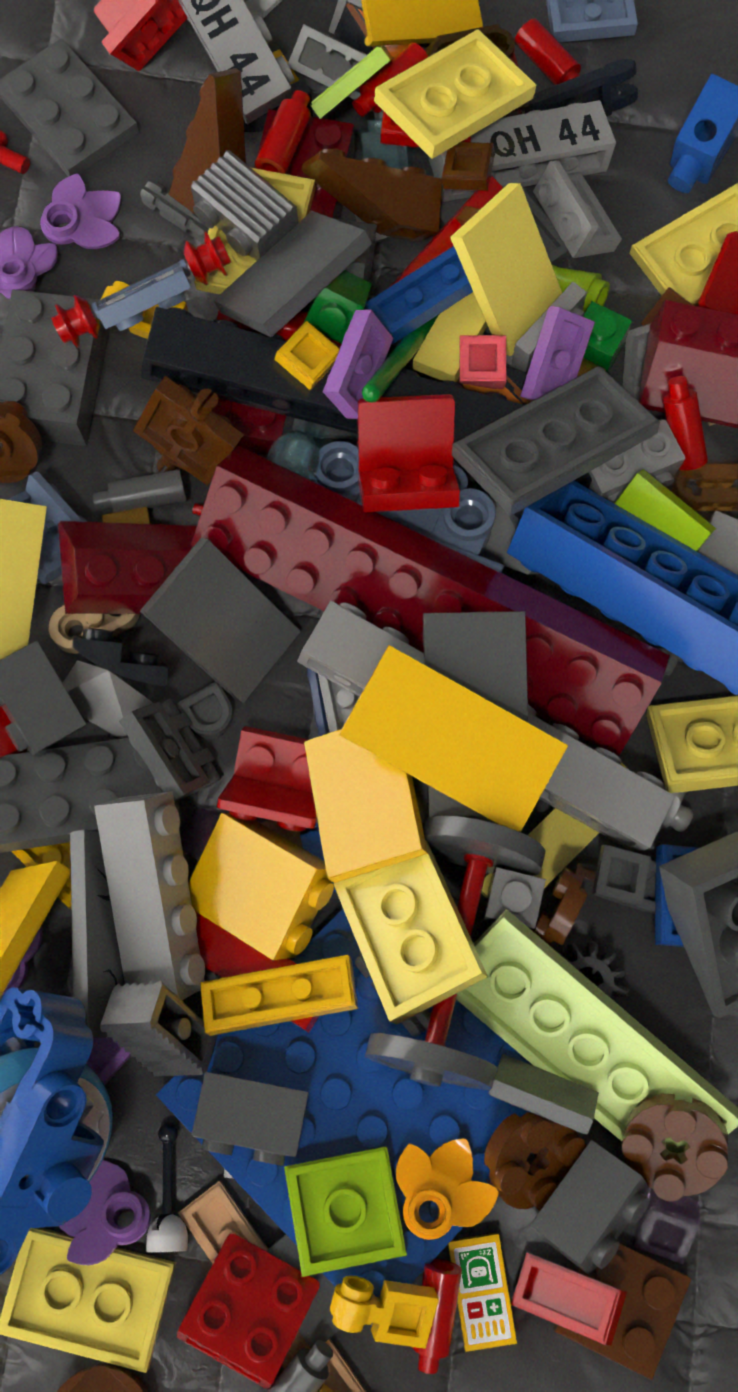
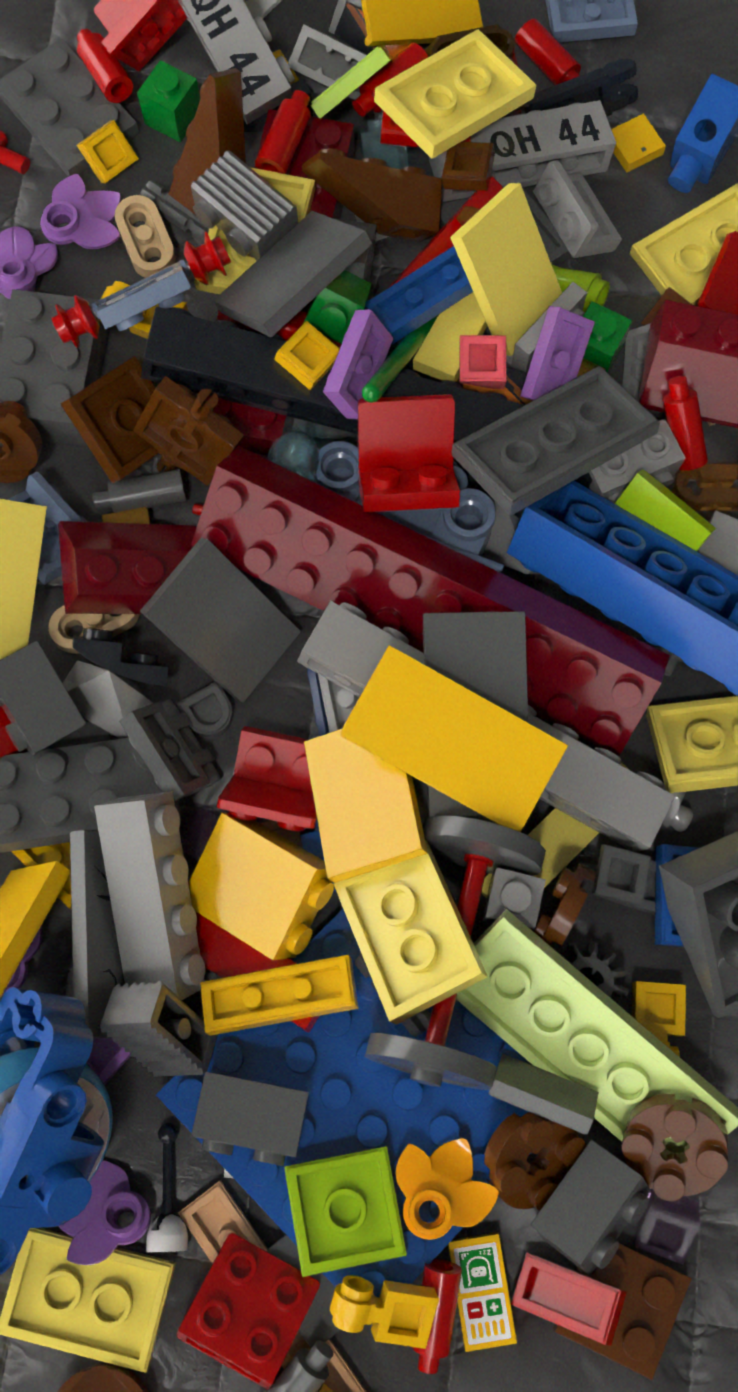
none -> reddish brown plate [60,356,159,483]
none -> yellow tile [76,120,139,183]
none -> red cylinder [77,29,133,103]
none -> tan plate [115,195,176,278]
none -> green brick [137,60,201,143]
none -> yellow tile [611,113,666,173]
none -> yellow plate [632,981,686,1057]

